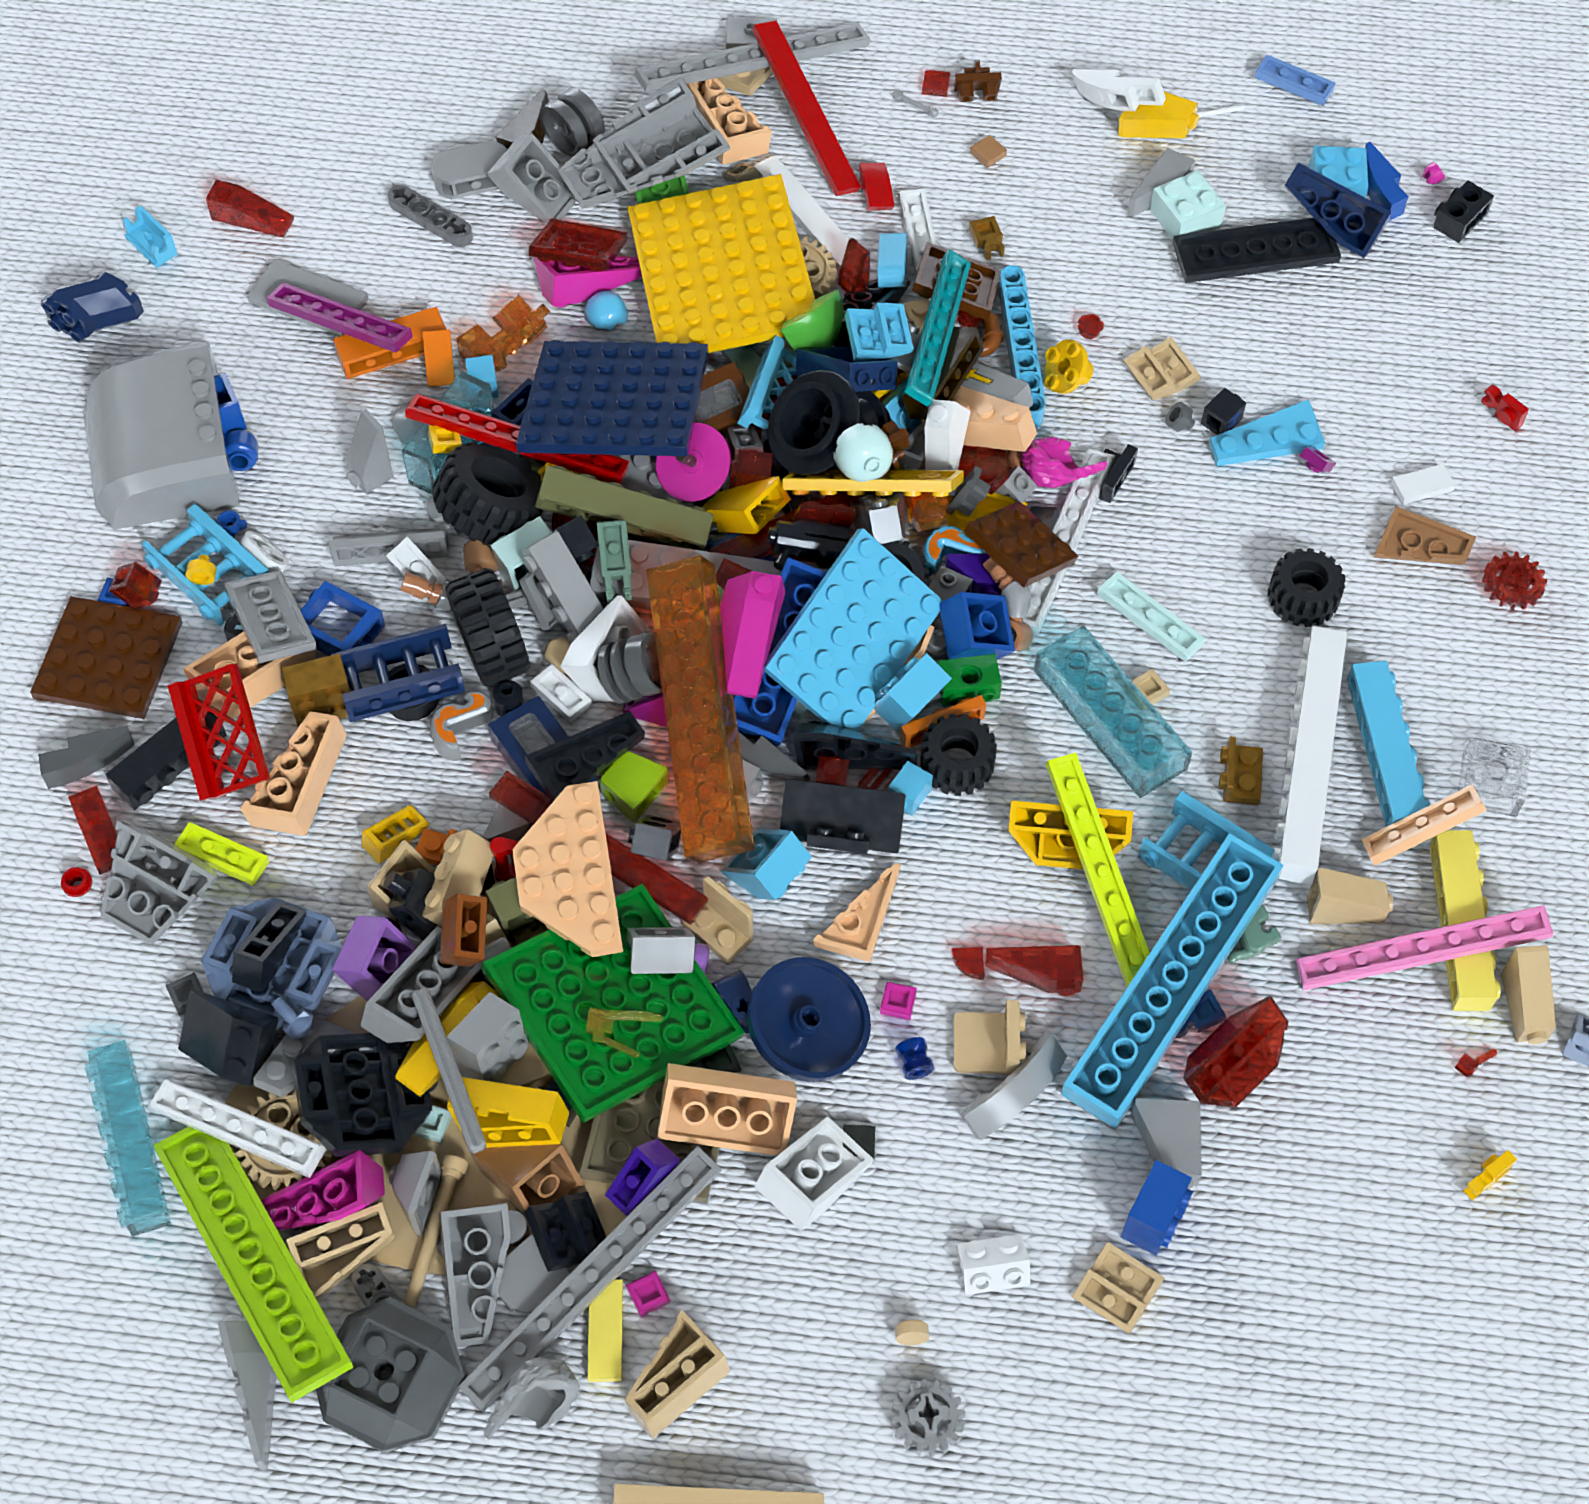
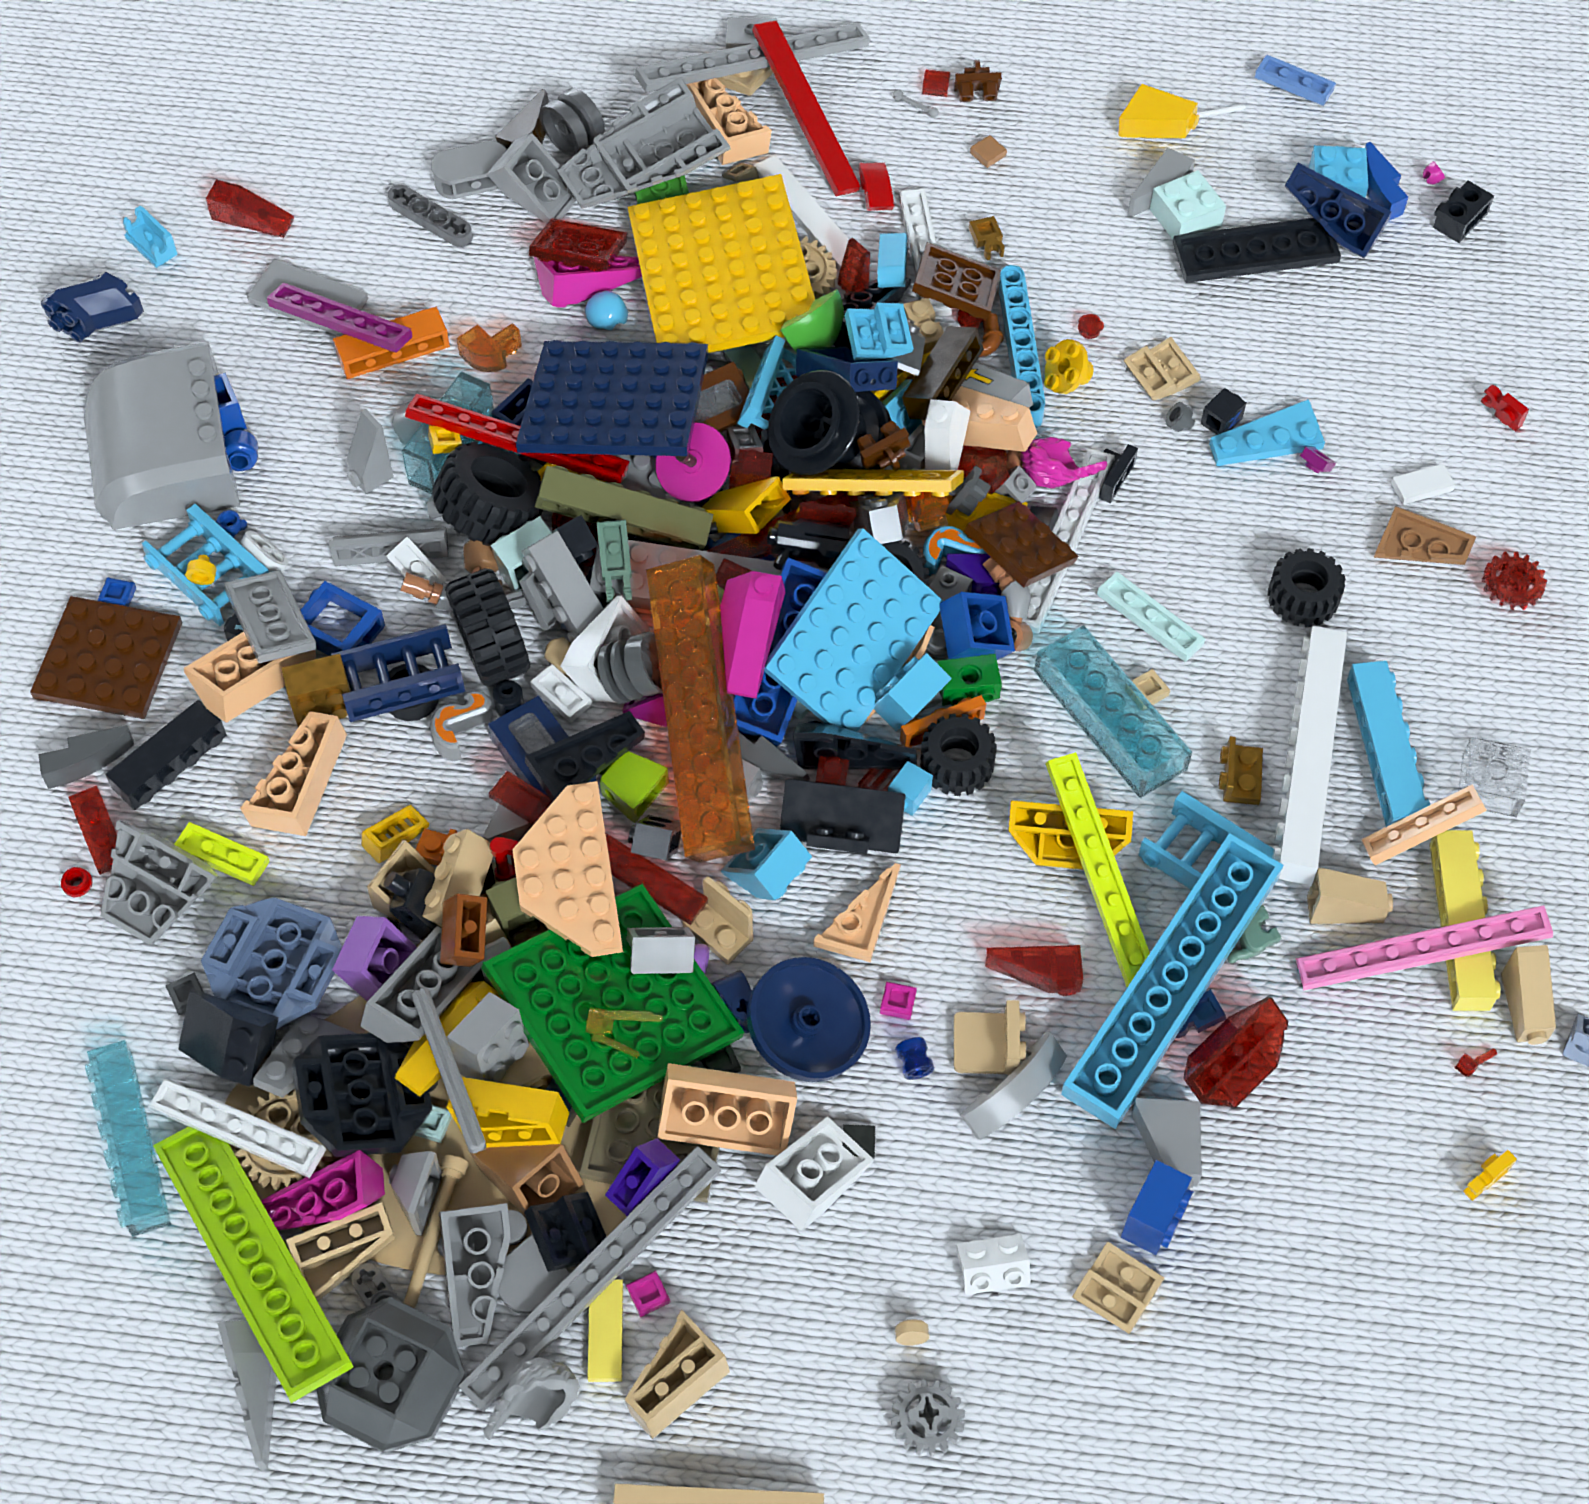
clear red brick [109,562,162,608] -> none
red fence [167,663,270,801] -> none
black slope [232,902,307,992] -> none
sand blue plate [272,997,313,1039] -> none
orange tile [422,329,456,387] -> none
medium azure brick [465,355,499,401] -> none
clear orange brick [492,294,550,345] -> none
light aqua cylinder [833,423,893,482] -> none
teal tile [904,249,971,407] -> none
clear red tile [951,947,985,980] -> none
white slope [1072,69,1166,112] -> none

